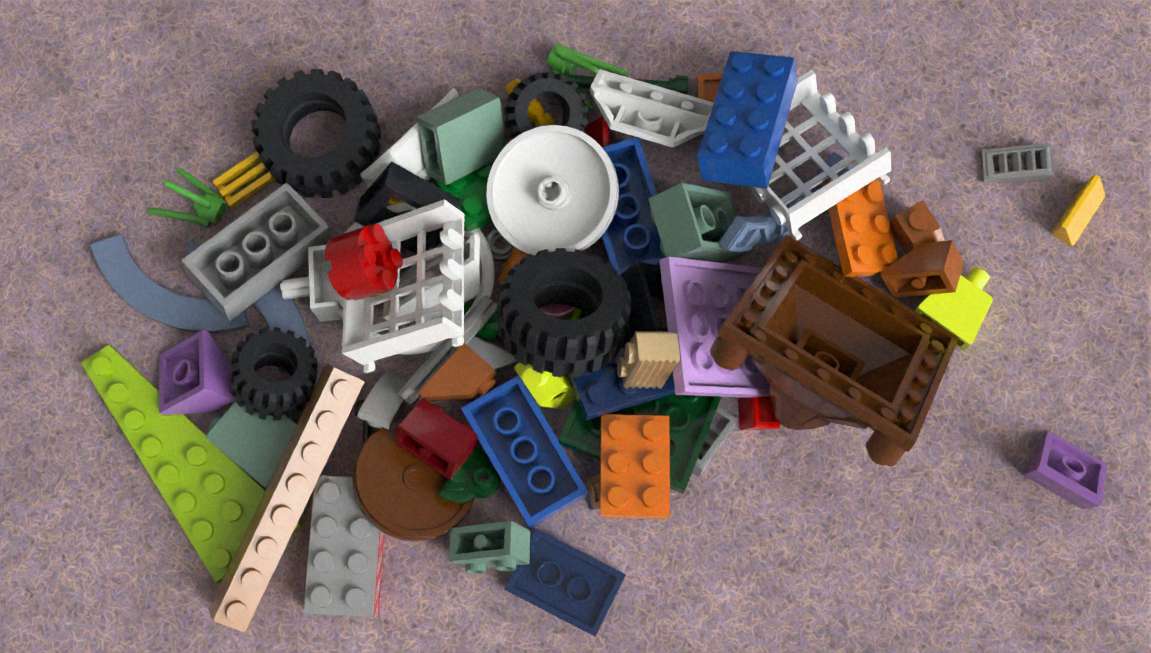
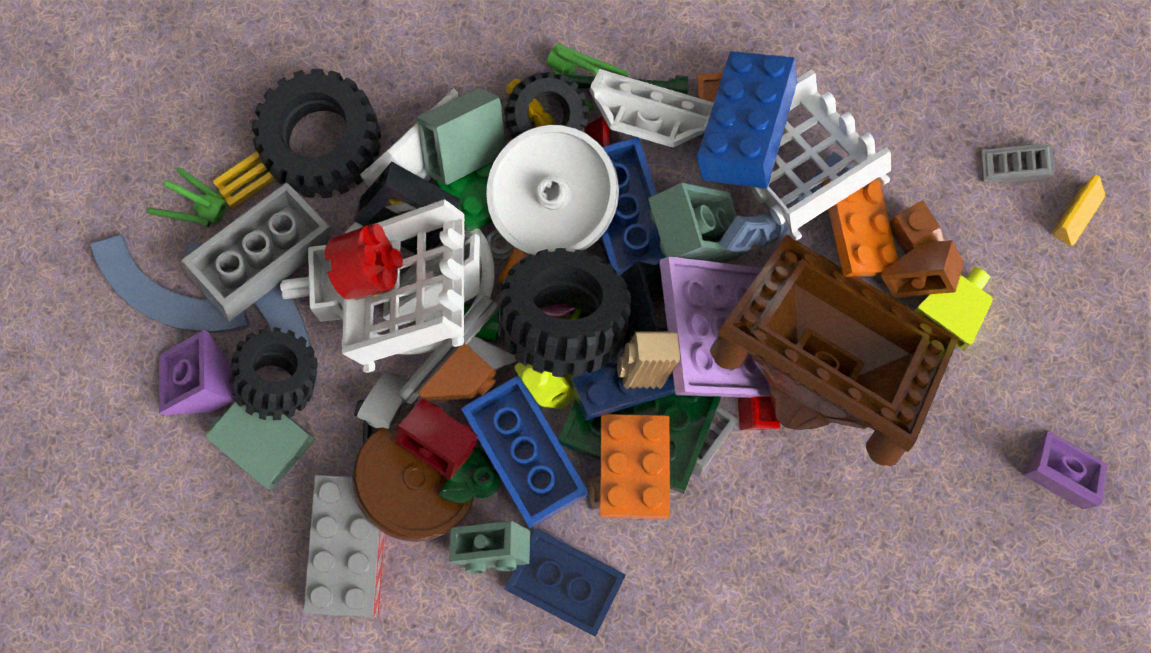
lime wing [81,344,302,583] -> none
brick [209,363,365,633] -> none

